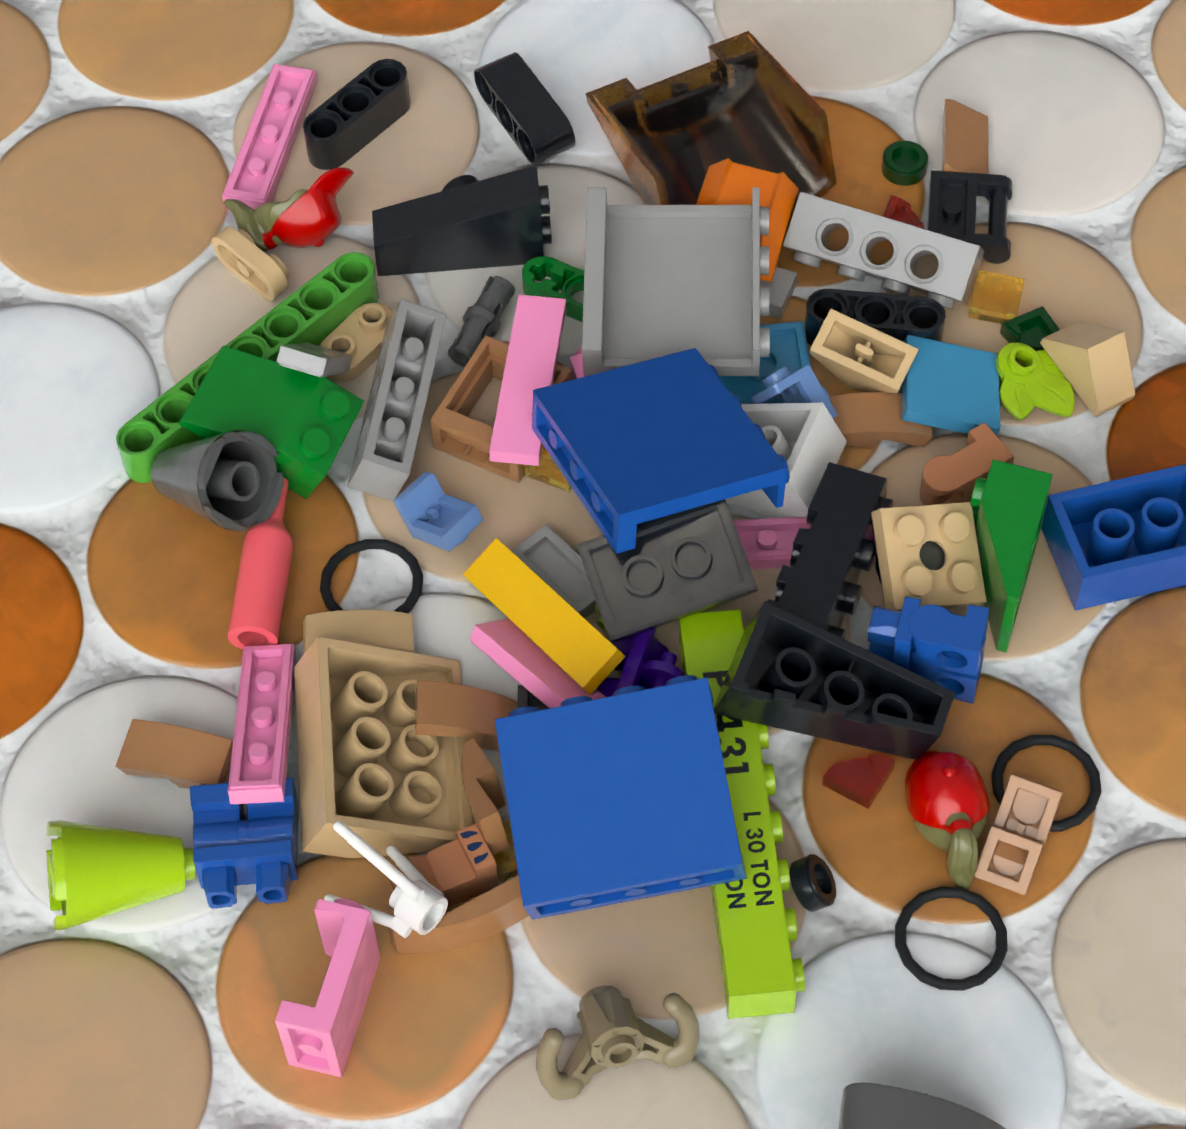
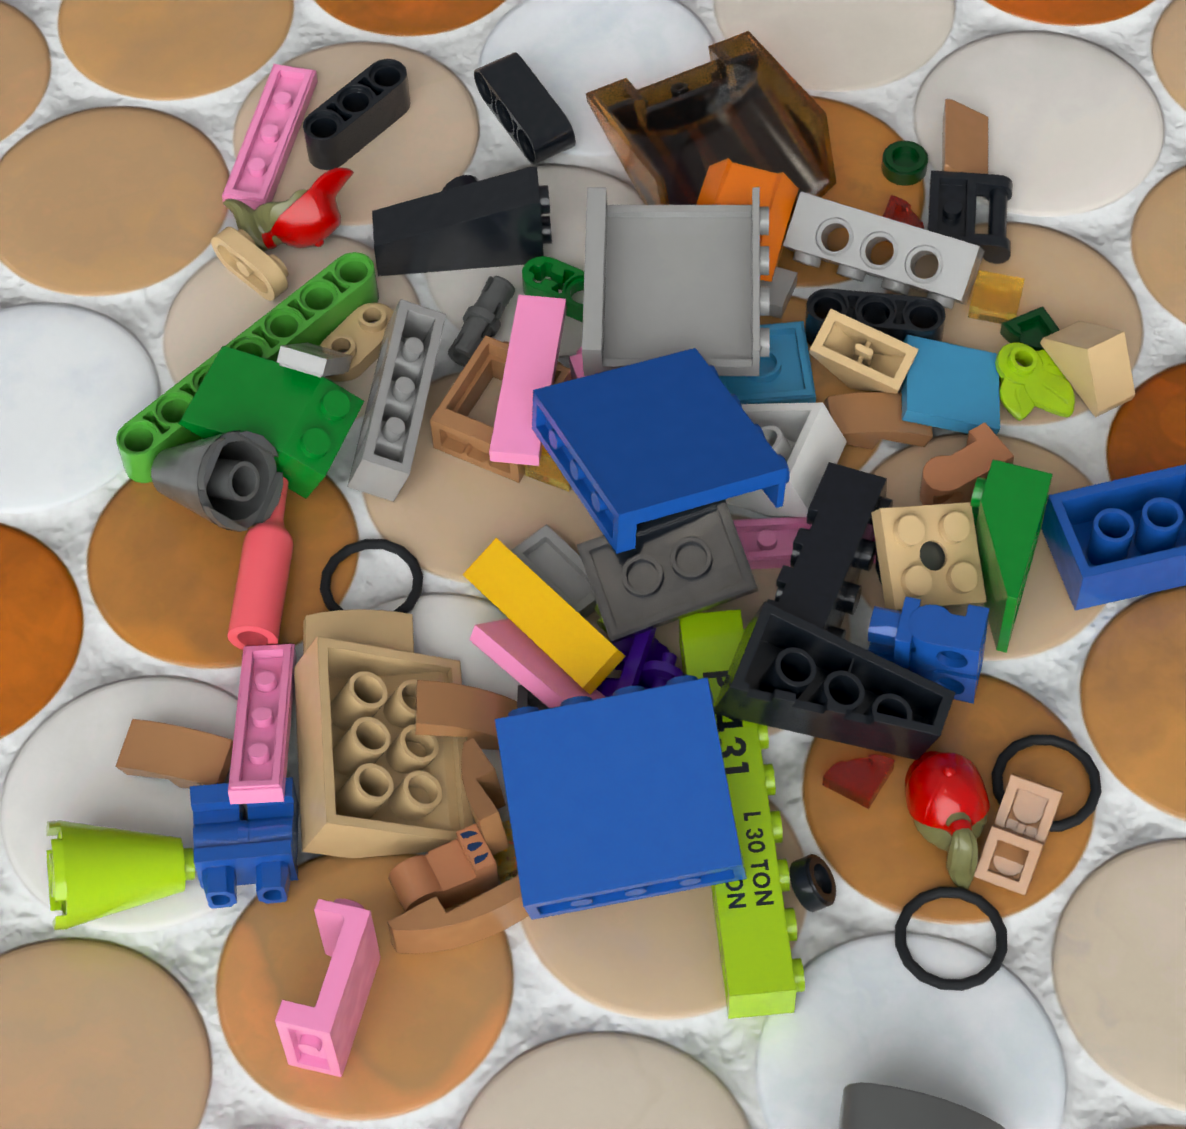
white plant [324,821,448,938] -> none
medium blue bracket [394,471,483,552] -> none
dark tan piece [536,985,700,1100] -> none
medium blue bracket [751,364,838,418] -> none

